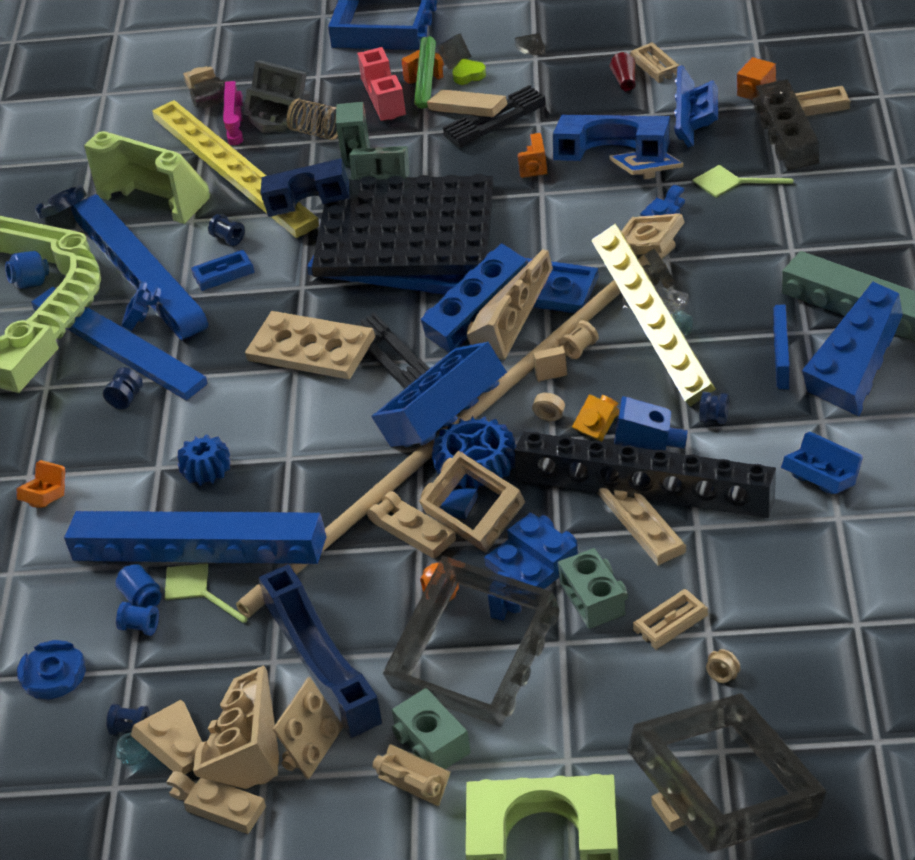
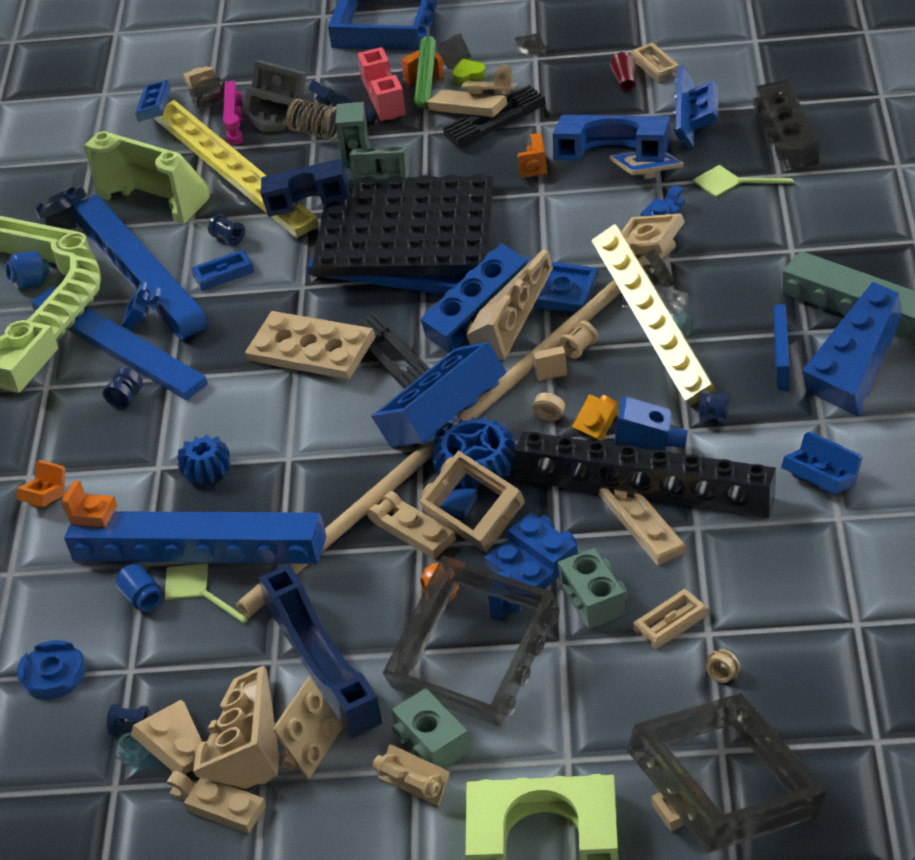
blue bush [116,601,159,636] -> none
orange brick [737,57,776,103] -> none
tan tile [790,86,850,118] -> none
none -> orange bracket [62,481,117,527]
none -> blue tile [135,80,171,122]
none -> dark blue wing [308,80,378,123]
none -> tan hinge [462,65,517,95]

